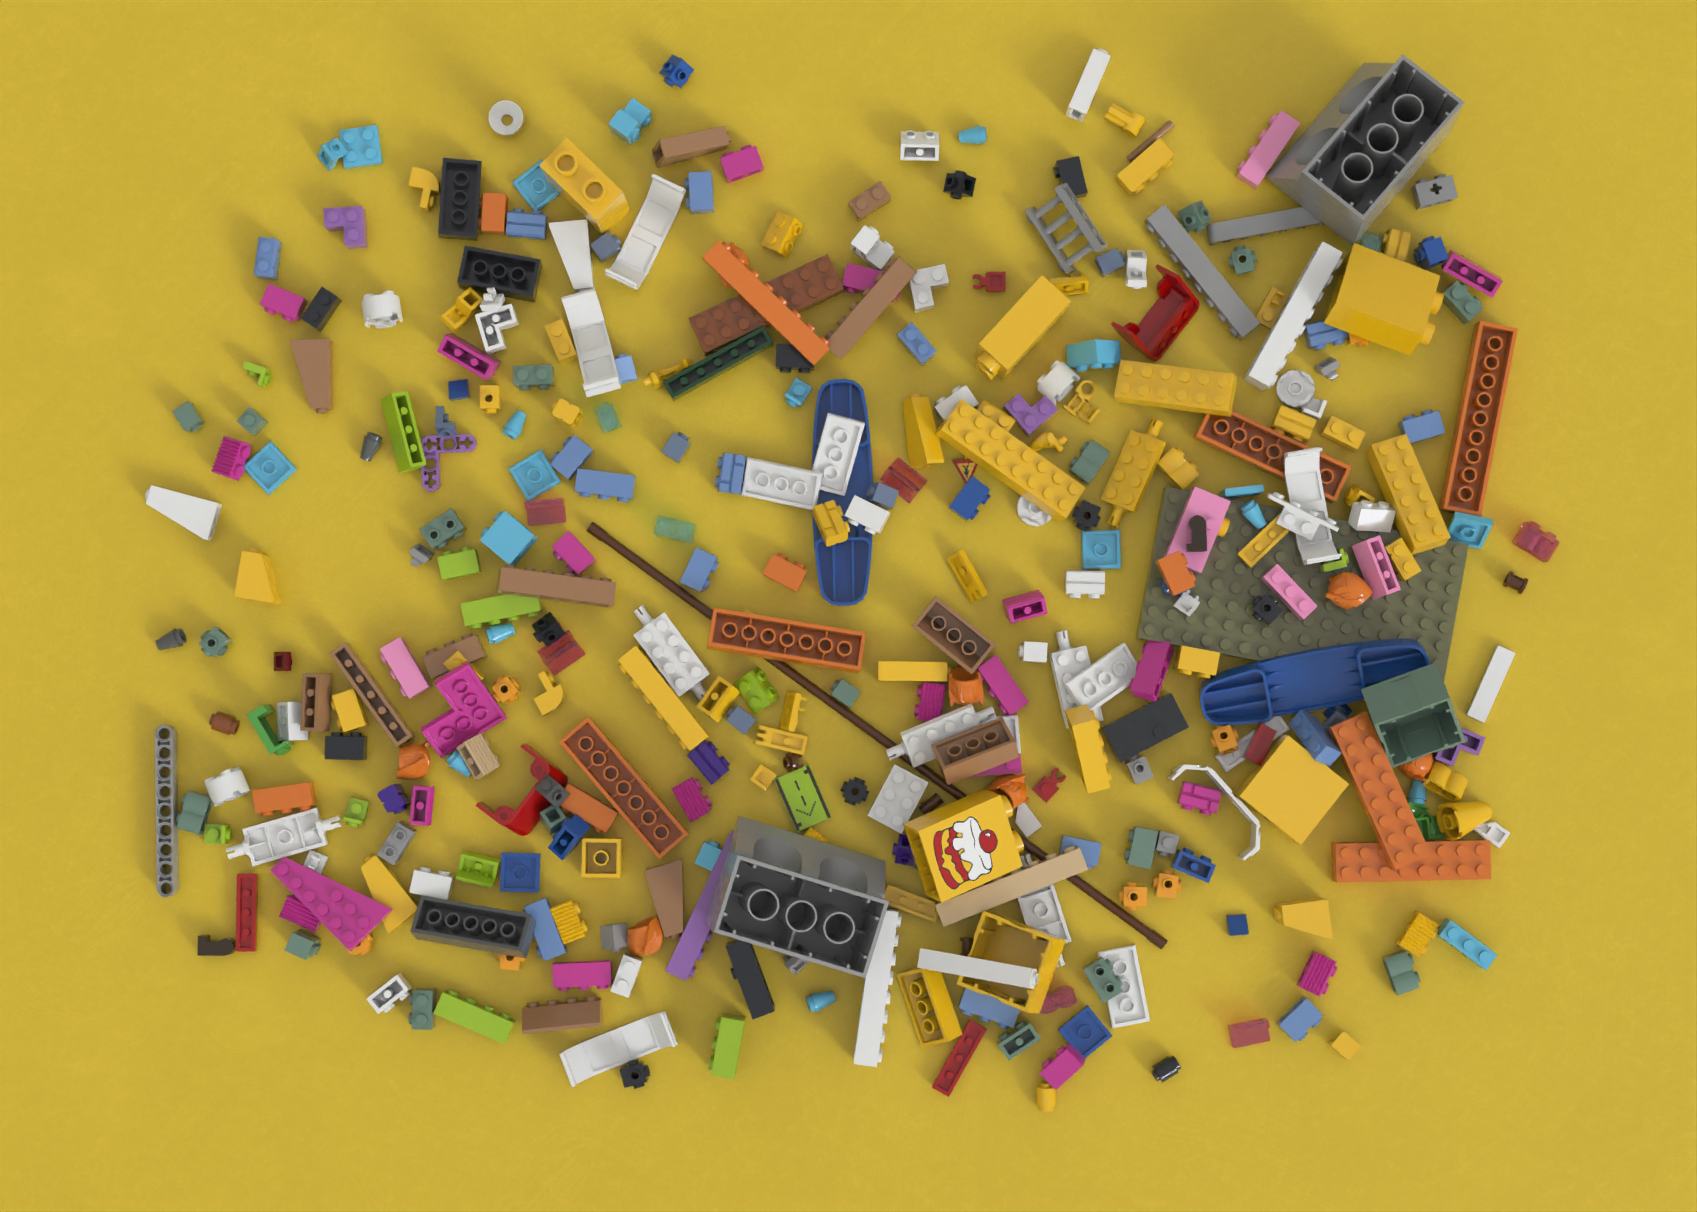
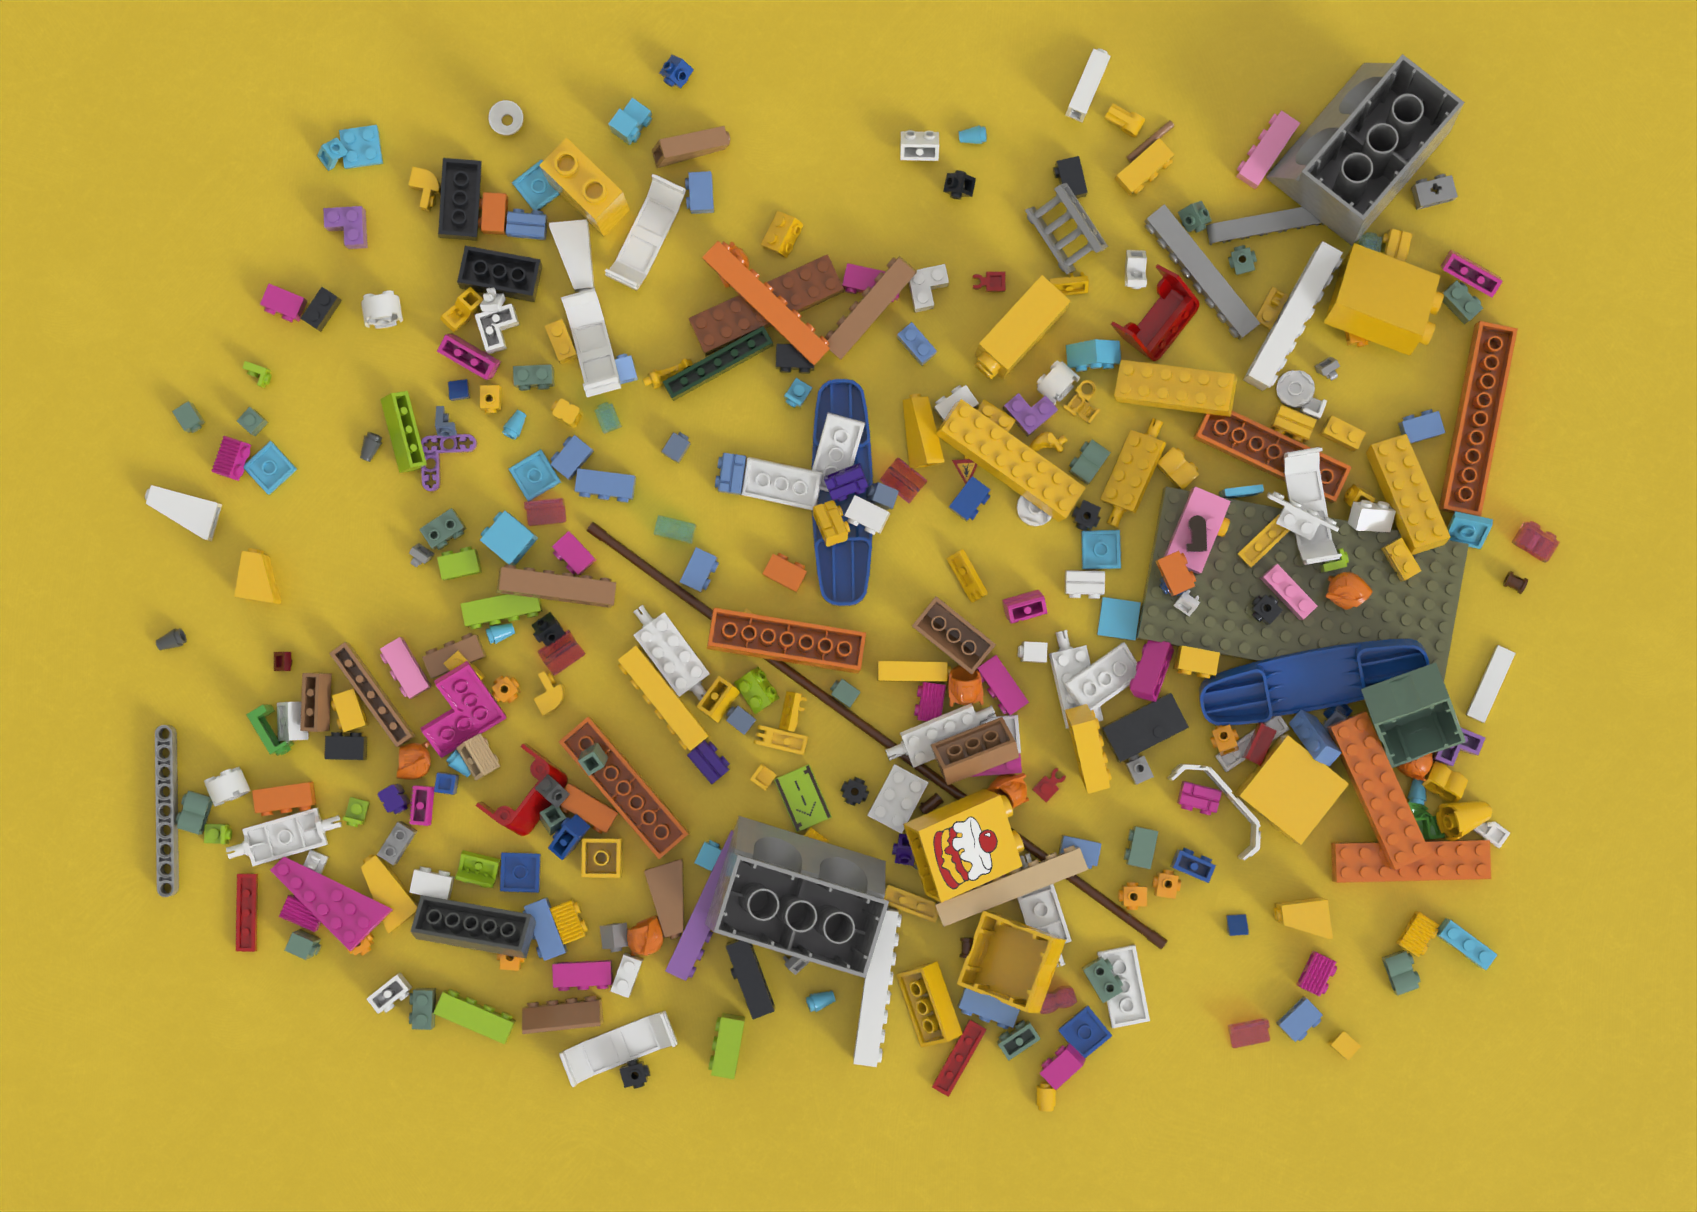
dark brown leg [198,935,236,956] -> none
sand green brick [199,627,232,657] -> none
dark orange brick [209,711,240,735] -> none
medium blue brick [253,237,282,280] -> none
medium nougat slope [290,339,333,414] -> none
sand blue brick [590,231,621,263] -> none
dark pink brick [672,777,712,822] -> none
dark pink brick [720,145,764,183] -> none
reddish brown plate [783,753,803,772] -> none
medium nougat brick [848,181,891,222] -> none
white brick [850,225,895,271] -> none
white brick [917,948,1039,989] -> none
white tile [1015,802,1042,837] -> none
sand blue brick [1094,248,1126,278] -> none
black brick [1151,1056,1181,1083] -> none
light grey brick [1155,830,1179,857] -> none
medium azure cone [1240,500,1267,529] -> none
medium blue brick [1304,320,1348,351] -> none
bright pink brick [1352,535,1401,600] -> none
blue brick [1414,236,1448,270] -> none
none -> blue panel [434,772,459,795]
none -> sand green brick [578,743,608,776]
none -> dark purple brick [824,463,869,502]
none -> medium azure tile [1097,597,1141,641]

